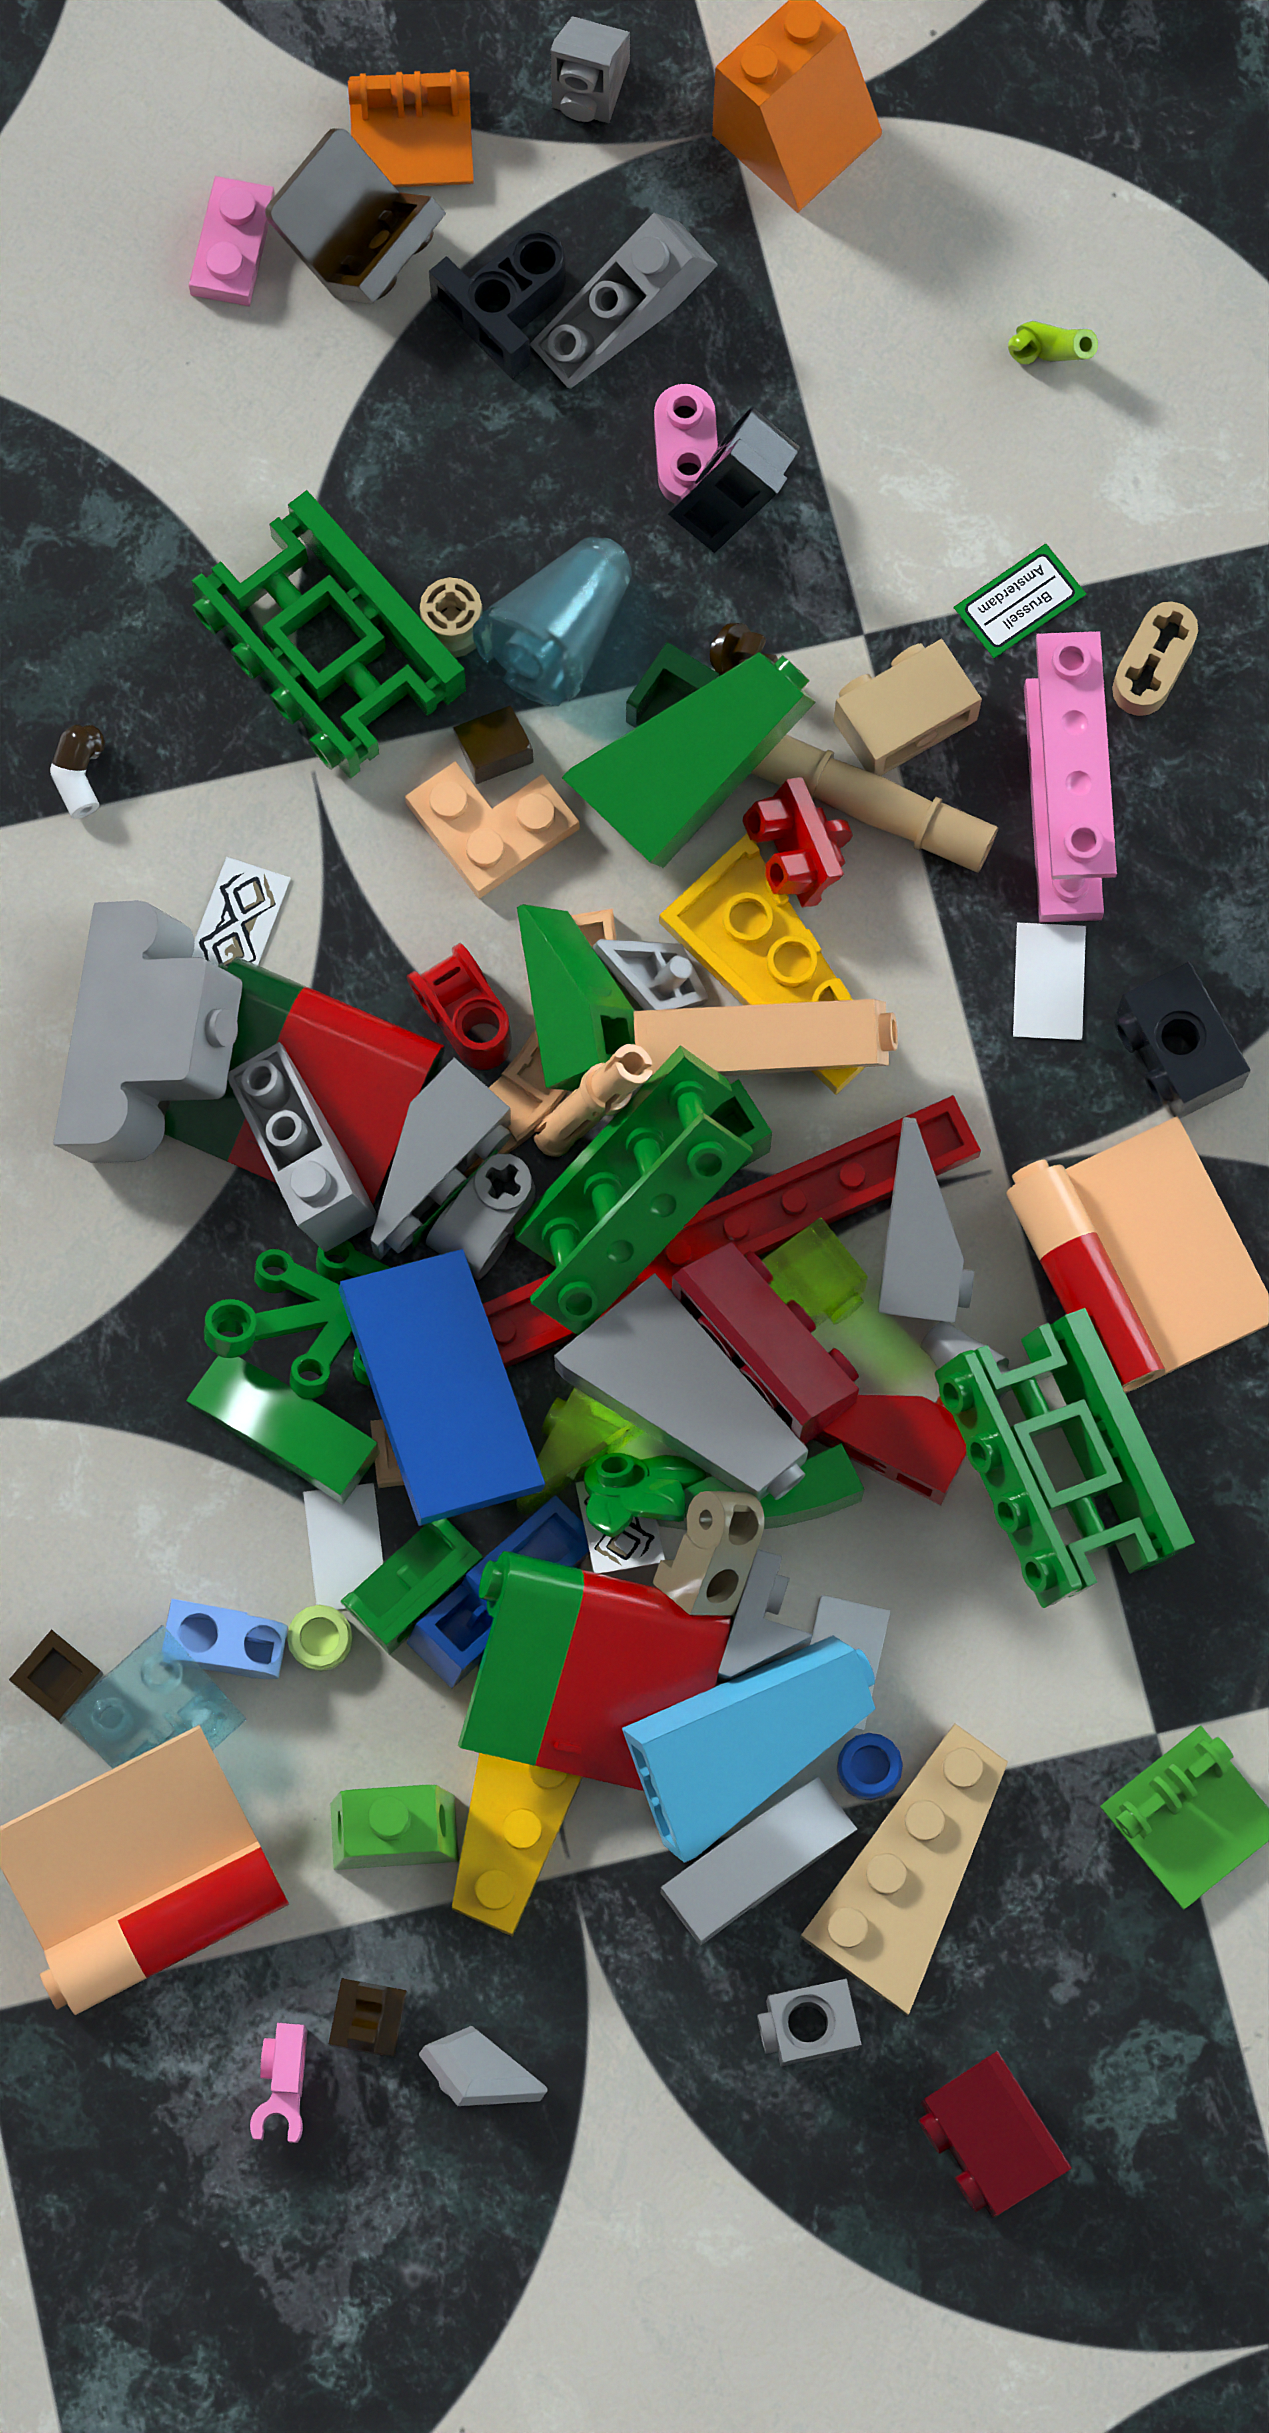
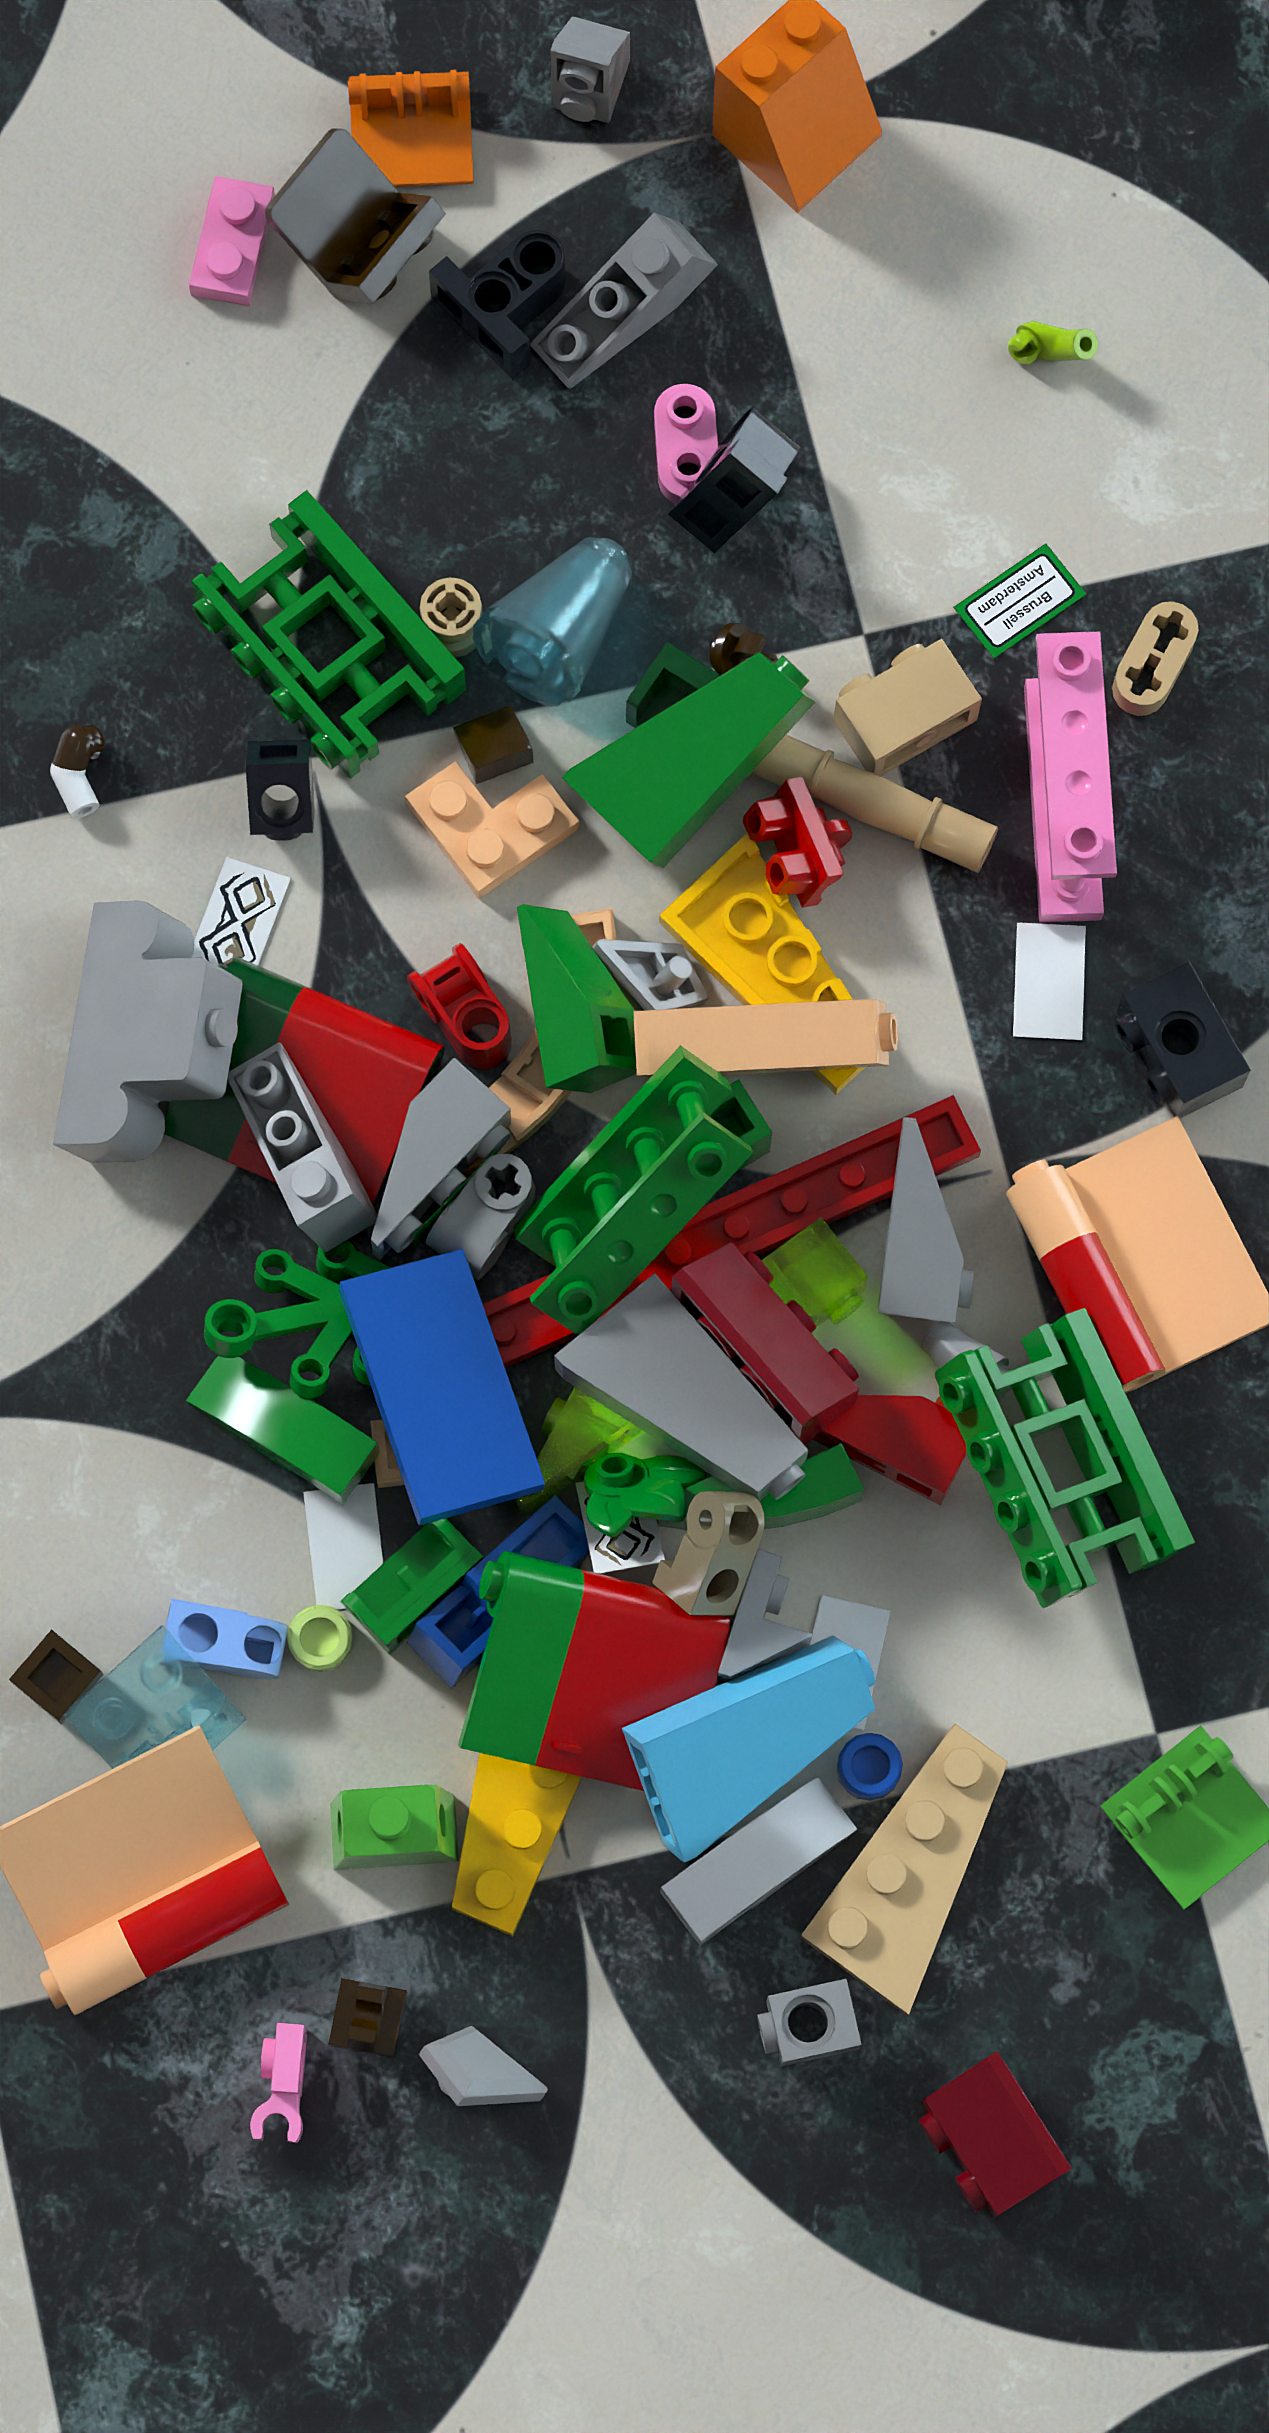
light nougat pin [534,1044,653,1157] -> none
none -> black brick [245,739,315,841]

